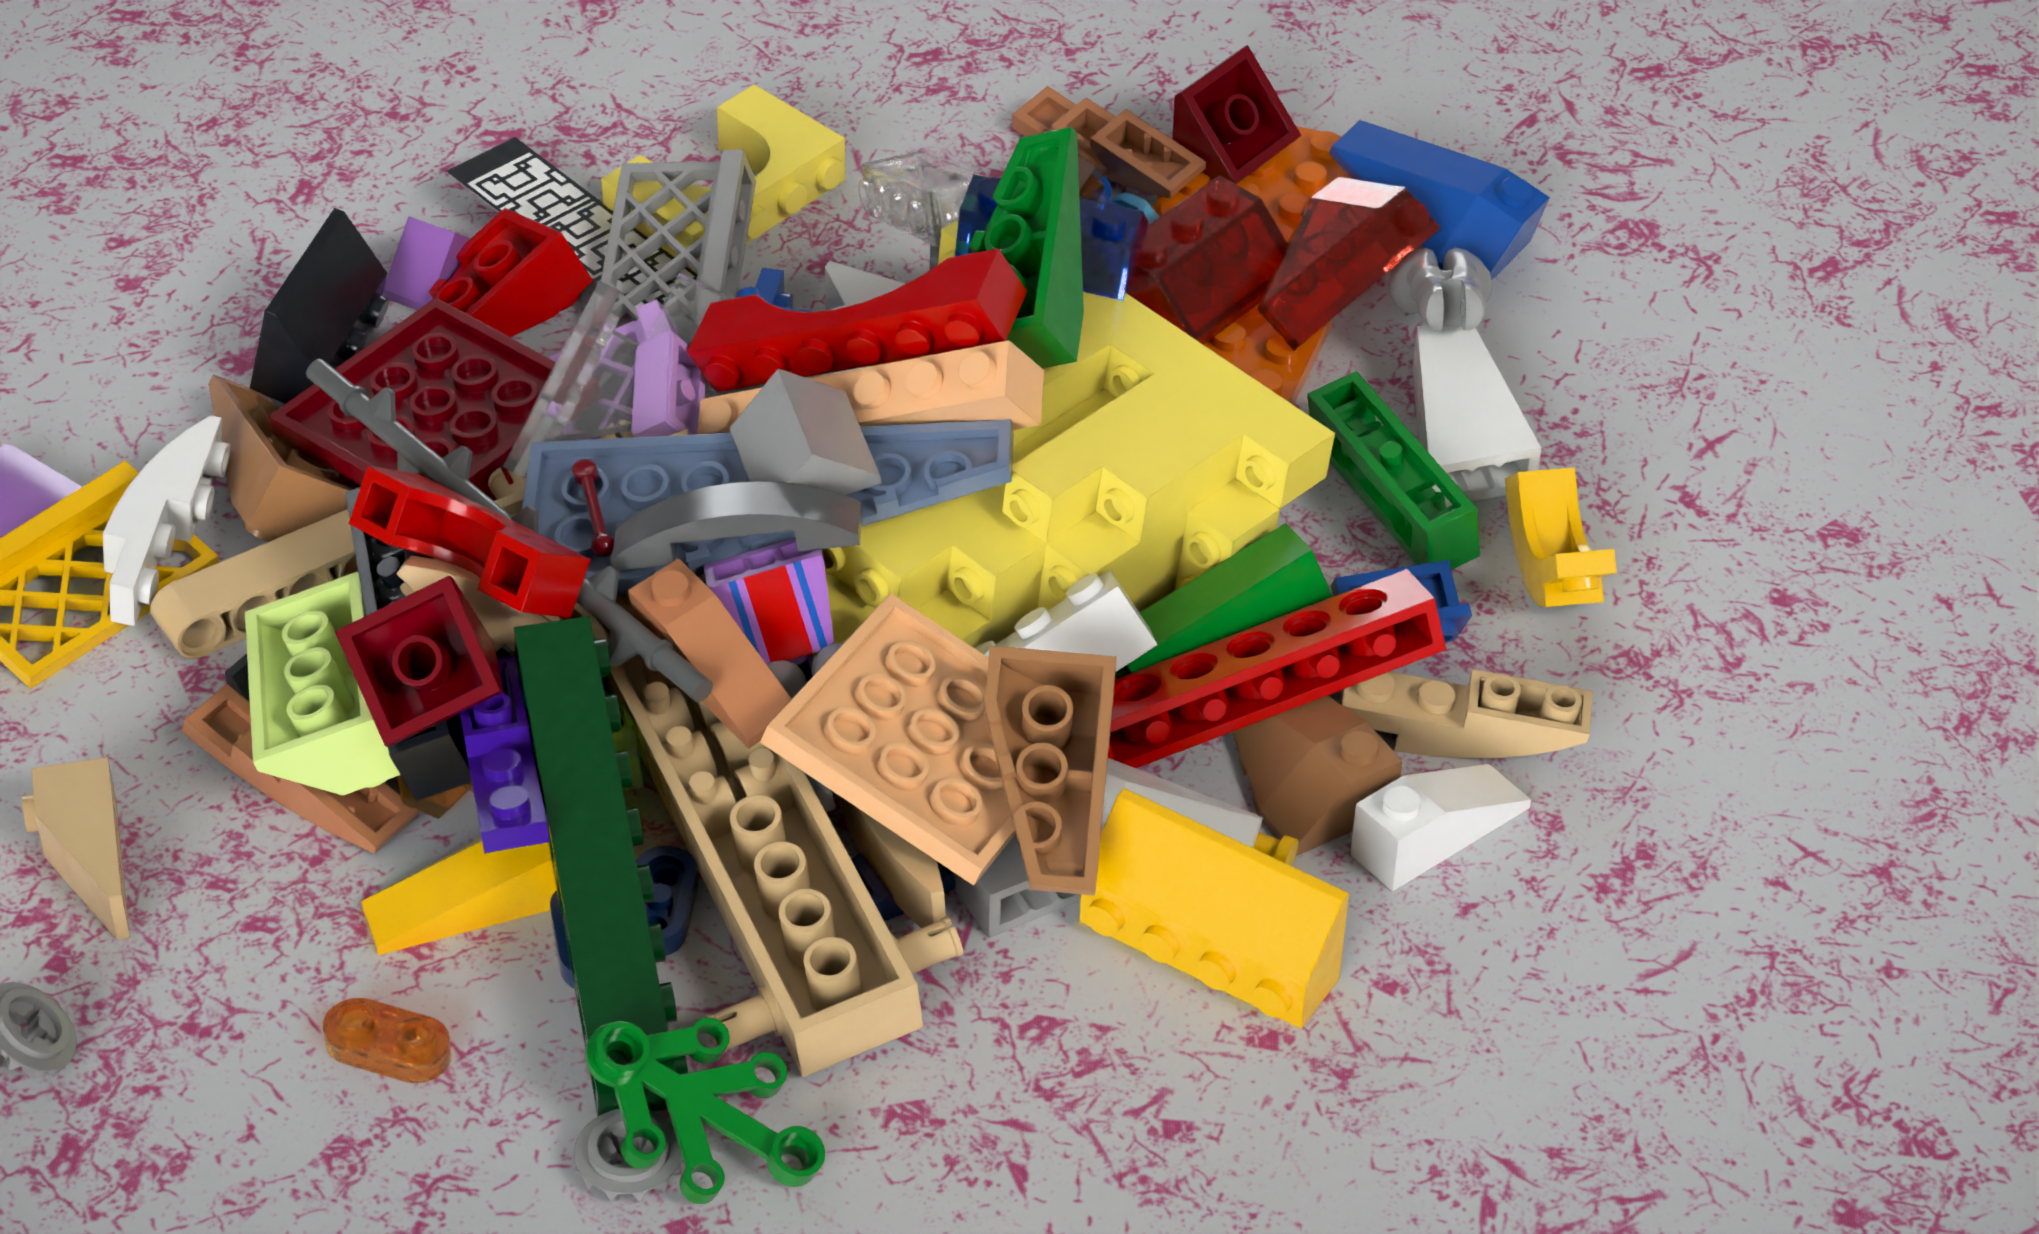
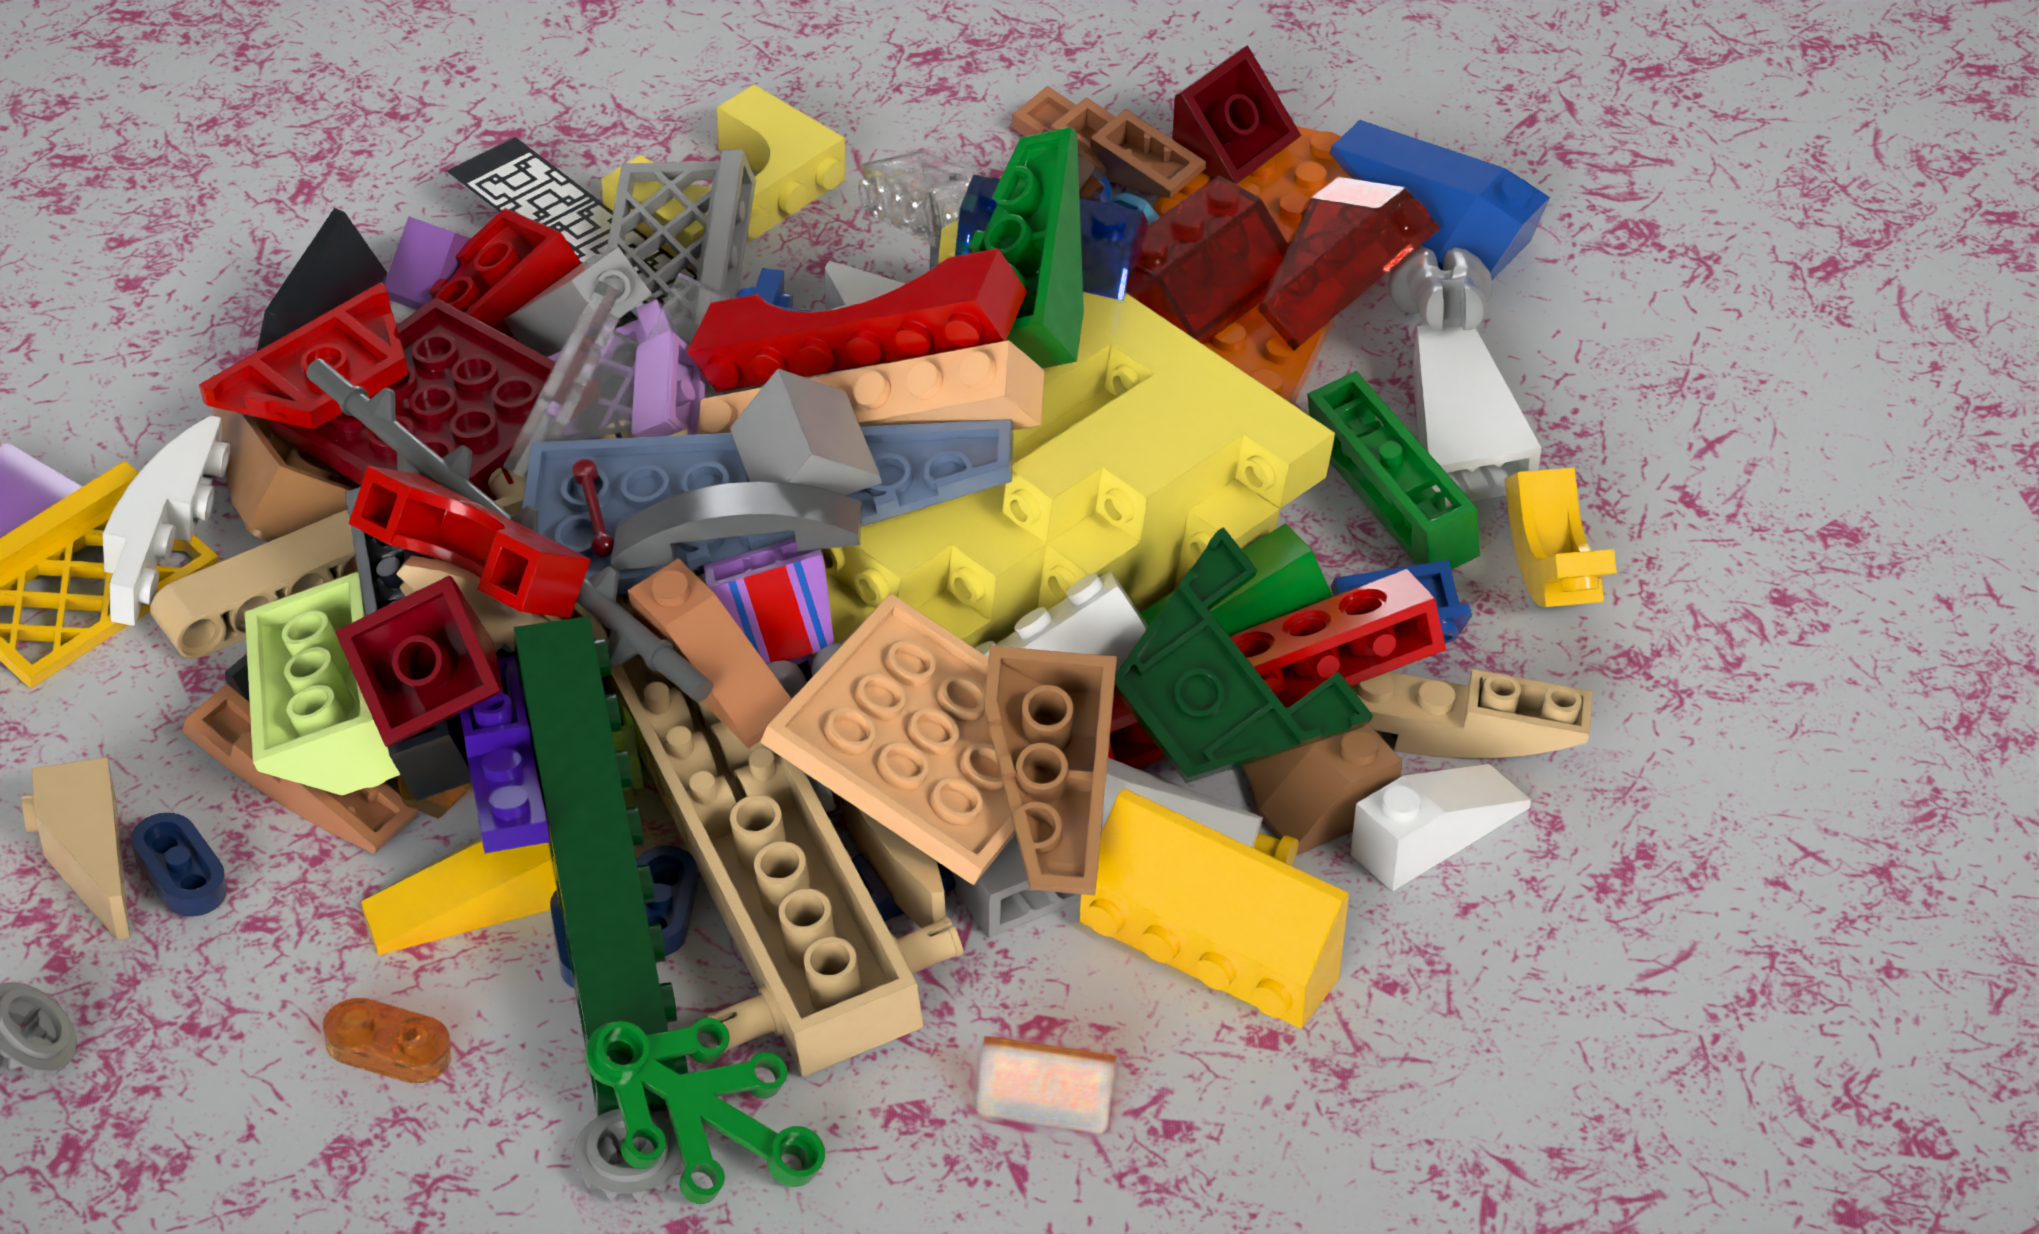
none -> dark blue plate [131,812,227,916]
none -> red wing [199,282,409,430]
none -> light grey slope [502,247,652,357]
none -> clear orange slope [976,1036,1117,1135]
none -> dark green wing [1114,527,1373,783]

